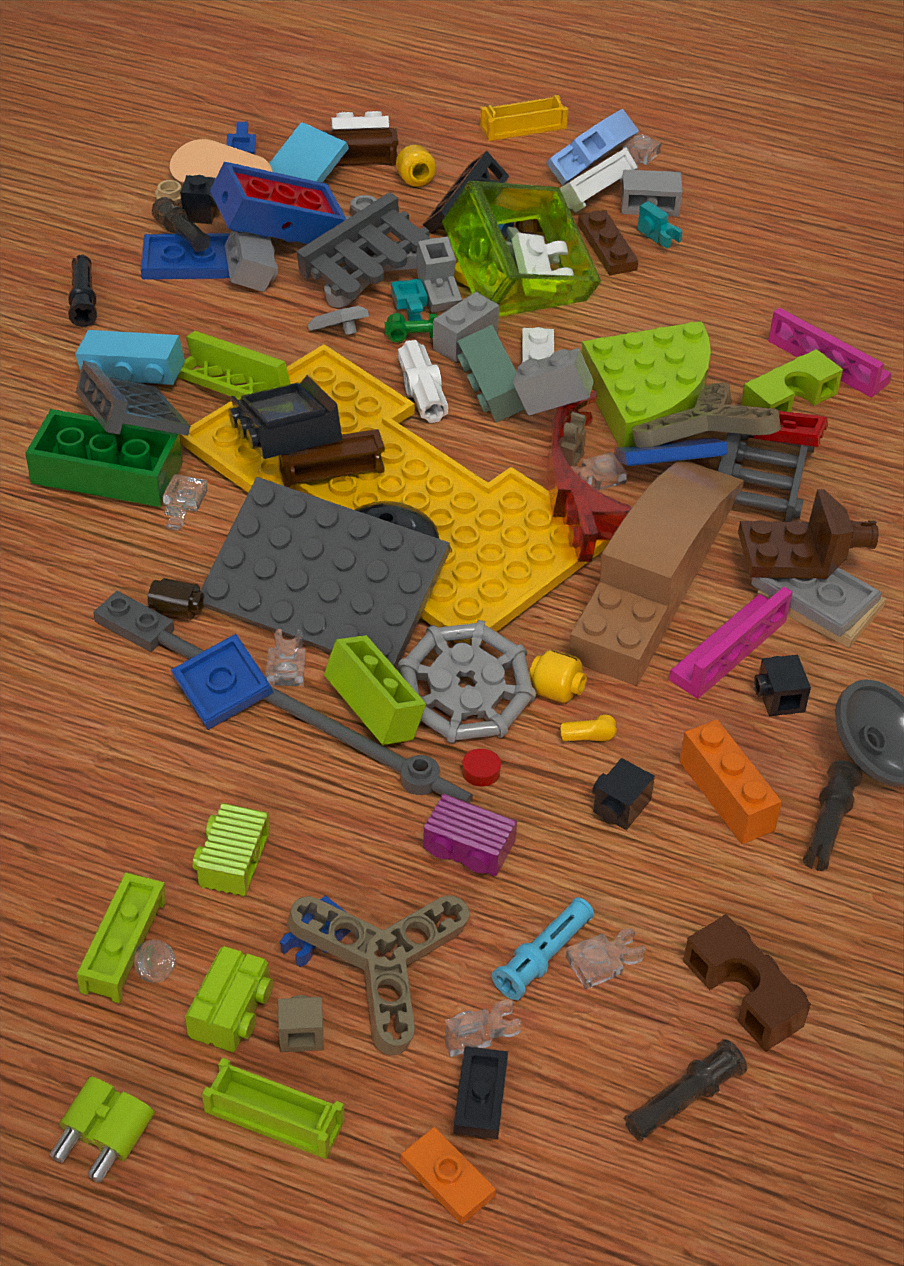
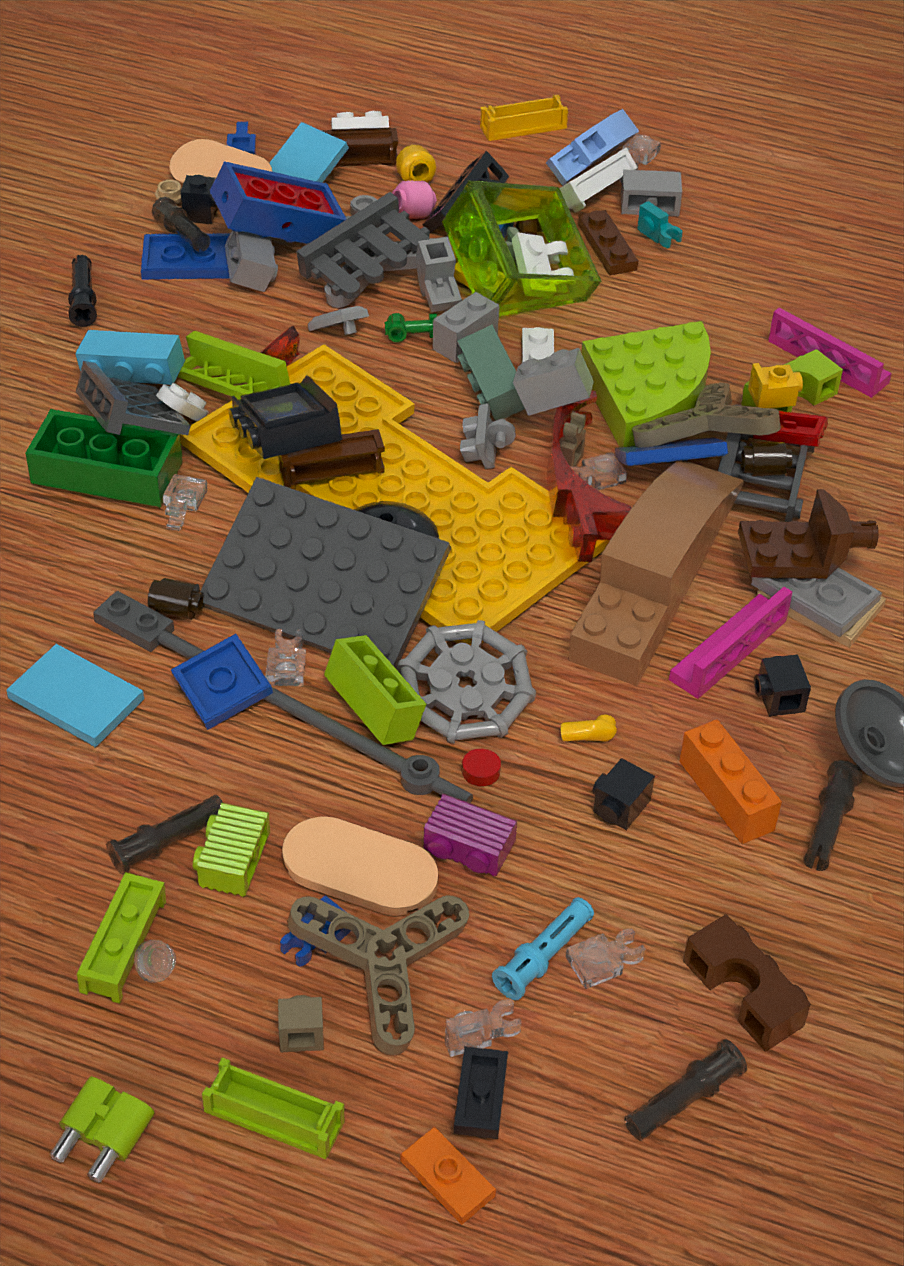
lime brick [185,946,273,1052] -> none
teal plate [391,279,427,321] -> none
white piece [398,340,448,423] -> none
yellow head [529,650,587,703] -> none
none -> medium azure tile [6,644,144,747]
none -> clear smoke pin [106,794,223,875]
none -> white plate [156,383,209,421]
none -> clear red piece [260,325,300,366]
none -> light nougat tile [282,817,438,916]
none -> bright pink head [392,181,436,219]
none -> light grey hips [460,404,516,469]
none -> dark brown brick [741,442,792,477]
none -> yellow brick [748,363,803,408]

